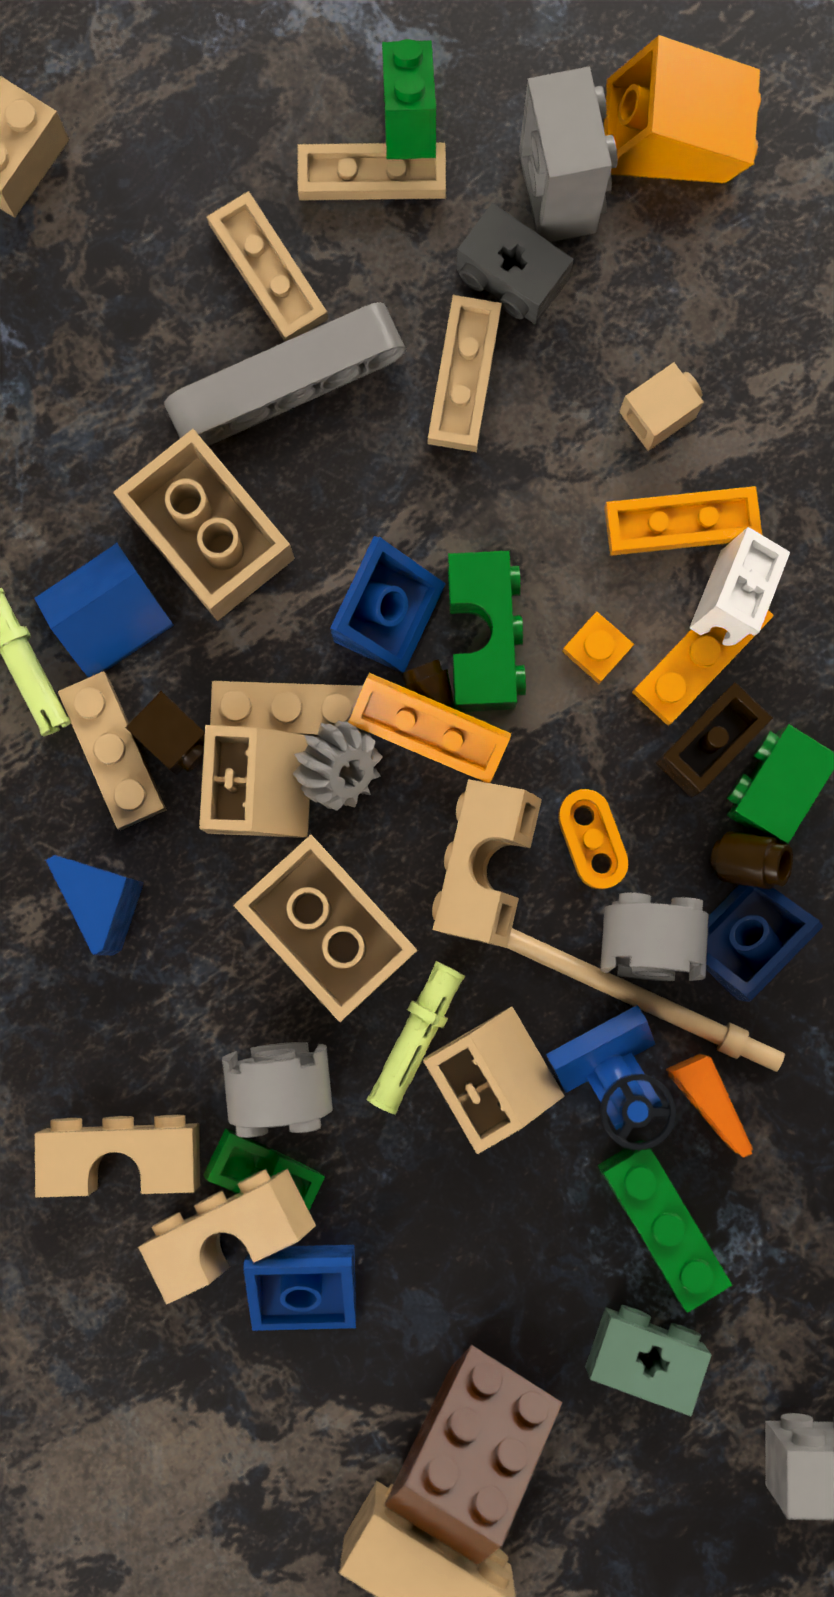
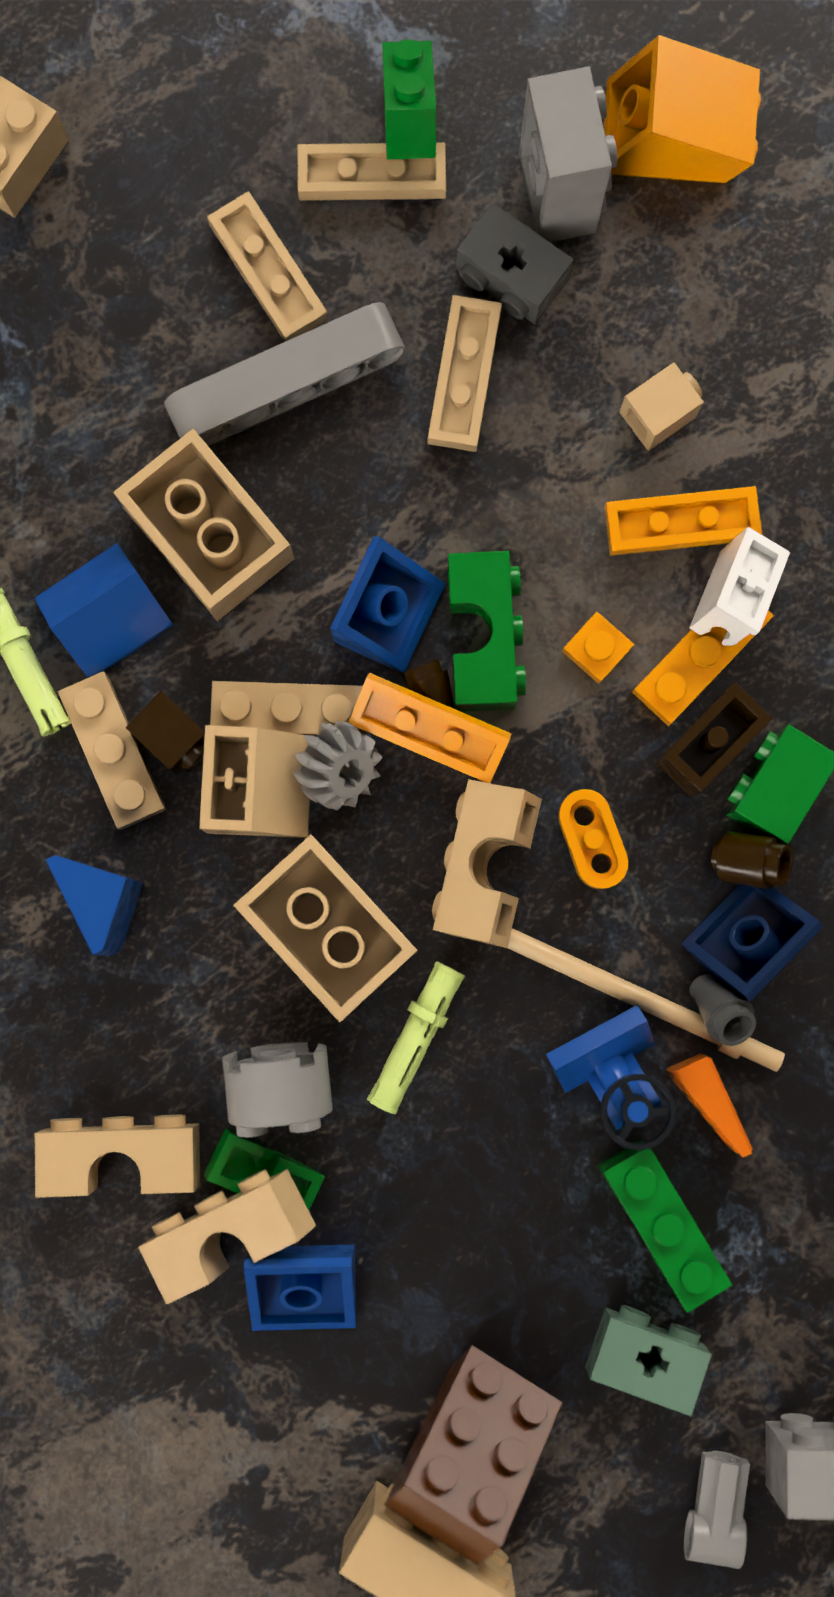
tan slope [424,1006,564,1154] -> none
light grey brick [600,893,709,981] -> none
none -> light grey piece [684,1450,750,1569]
none -> dark grey cone [689,974,756,1046]

